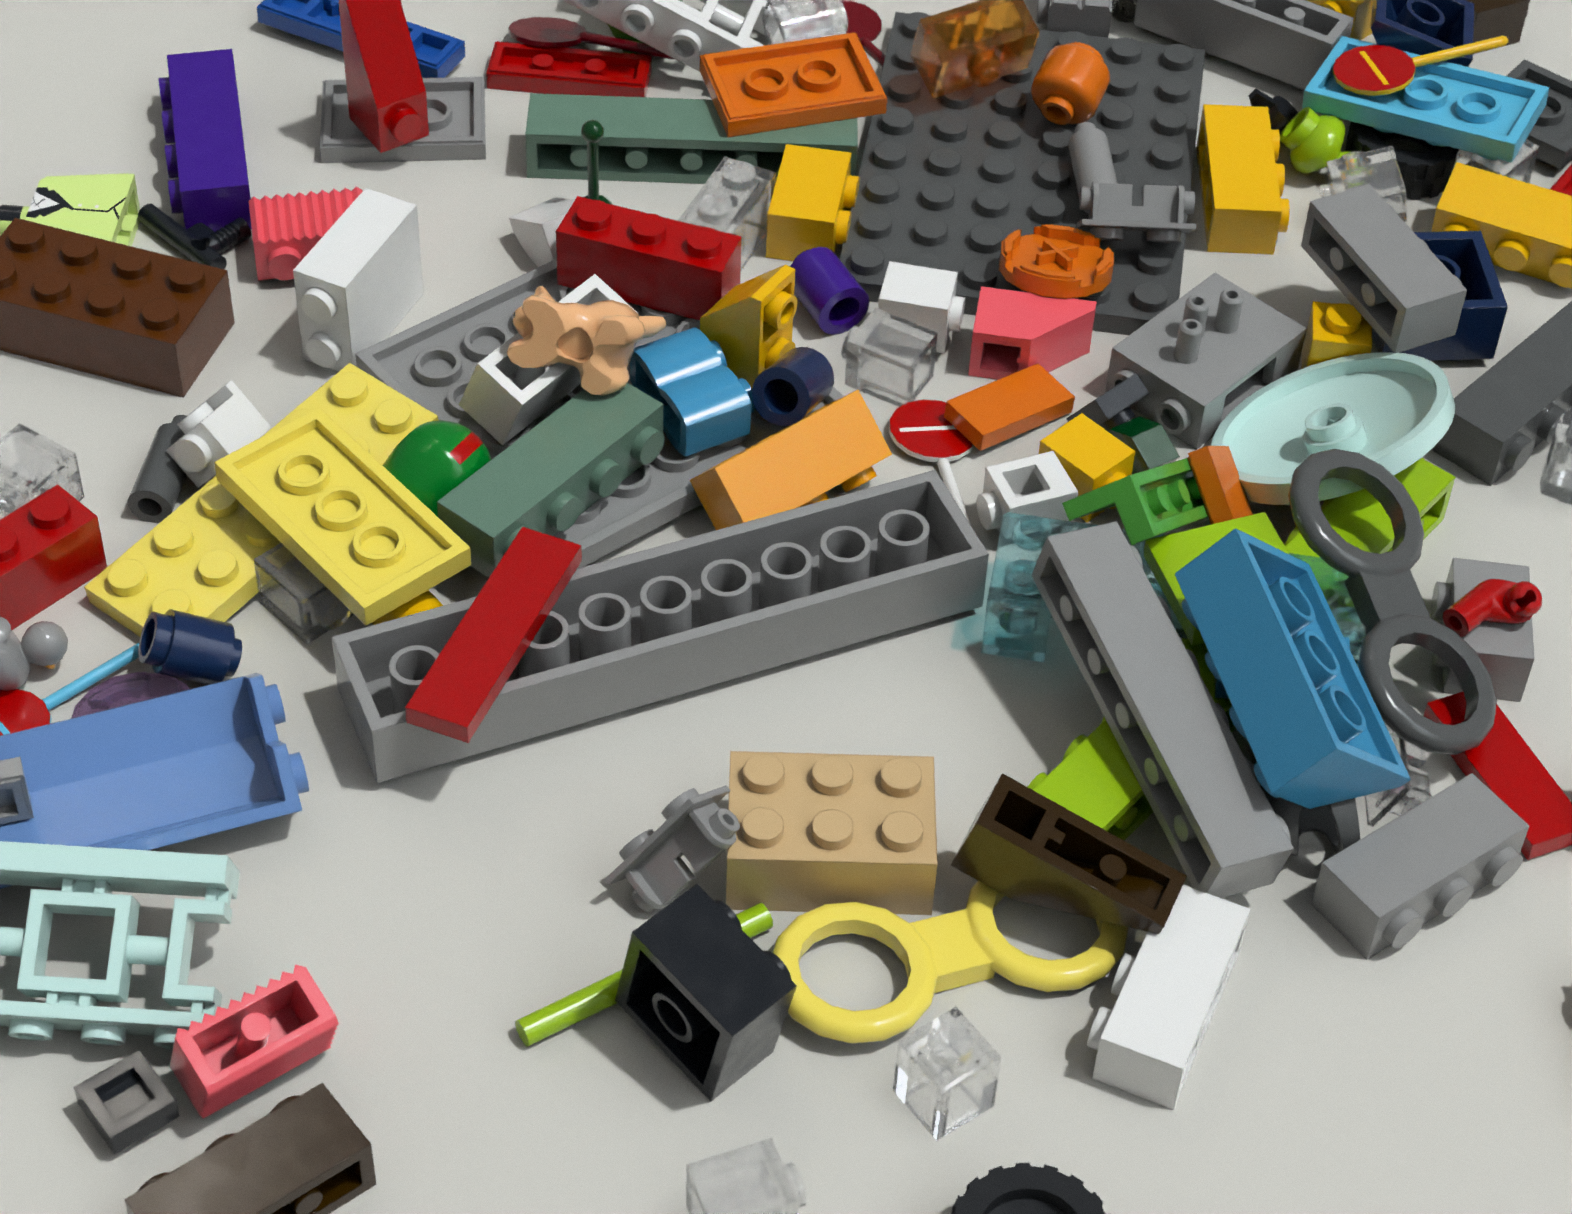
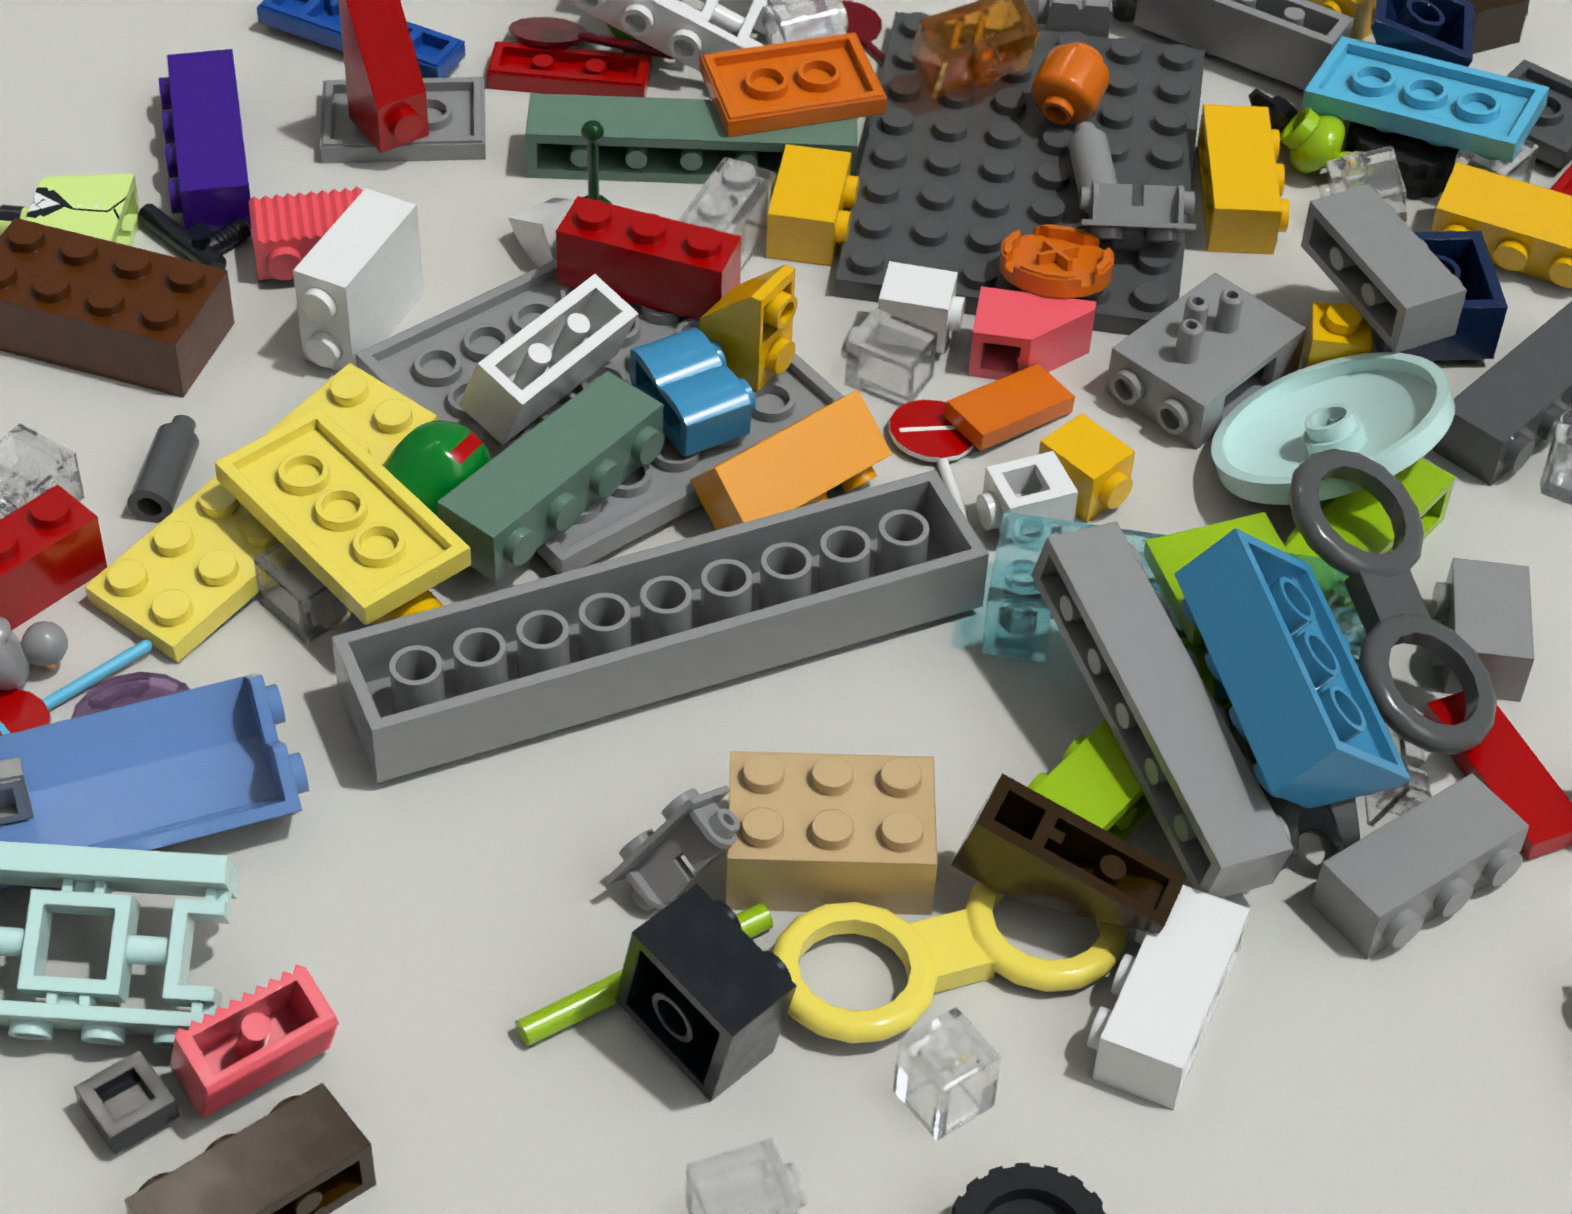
dark blue brick [138,609,242,685] -> none
white brick [166,380,272,488] -> none
red tile [405,527,582,743] -> none
light nougat animal [507,286,666,396] -> none
dark blue brick [752,347,834,426] -> none
dark purple brick [790,247,869,335] -> none
bright green fence [1062,458,1208,545] -> none
black plate [1066,373,1149,433] -> none
piece [1109,416,1180,474] -> none
orange tile [1187,446,1253,524] -> none
red piece [1333,36,1508,96] -> none
red arm [1442,579,1543,637] -> none

